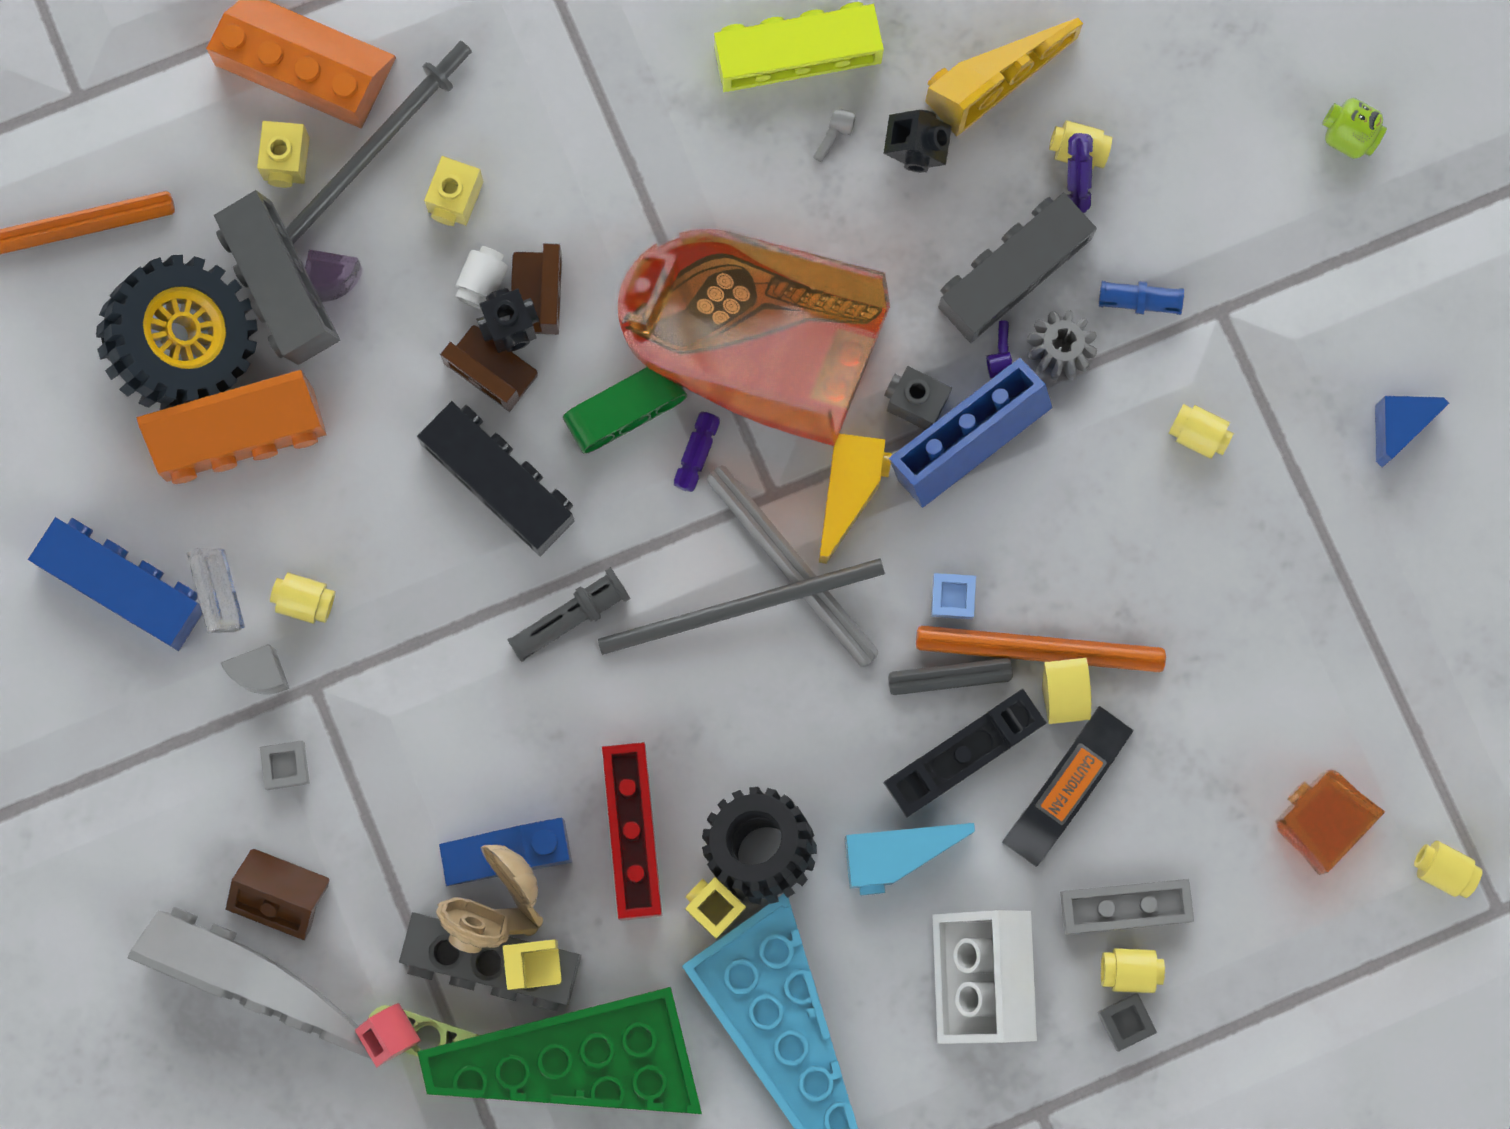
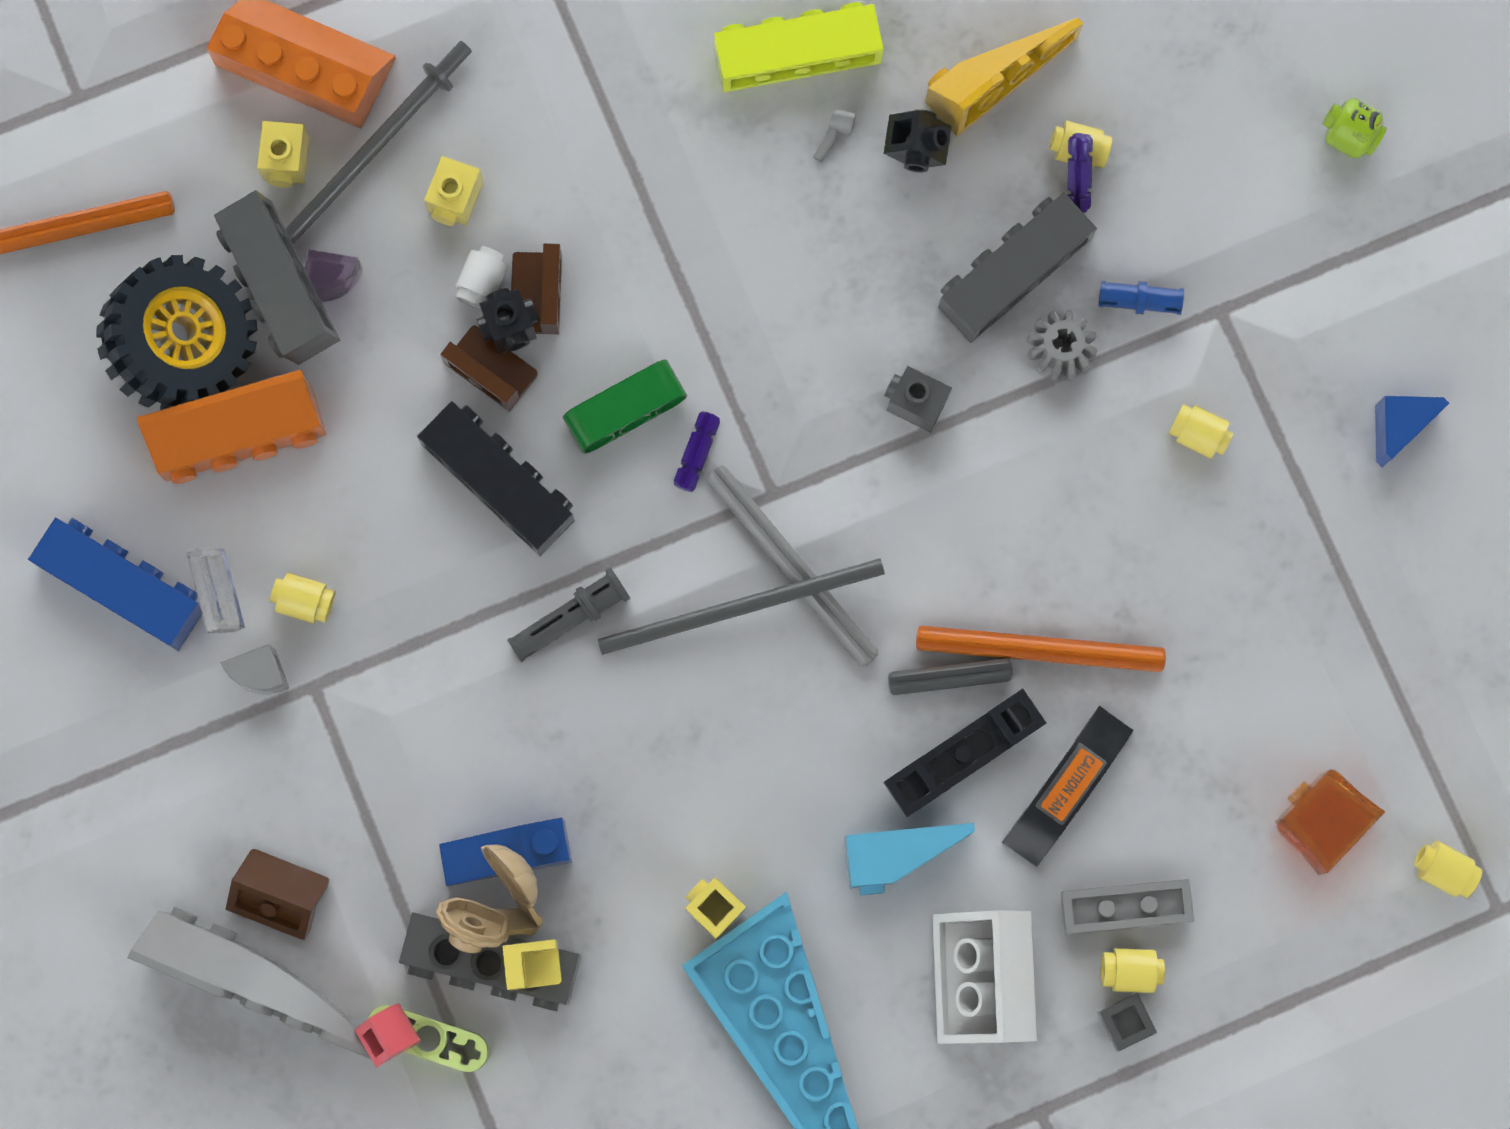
light grey plate [260,741,310,790] -> none
green wing [417,987,702,1114] -> none
red brick [602,742,662,921] -> none
clear orange windscreen [617,229,890,446] -> none
black tyre [702,787,817,905] -> none
yellow slope [818,433,892,564] -> none
blue brick [889,358,1053,508] -> none
light blue plate [931,573,976,619] -> none
dark purple hand [986,320,1012,379] -> none
light yellow brick [1042,658,1092,724] -> none

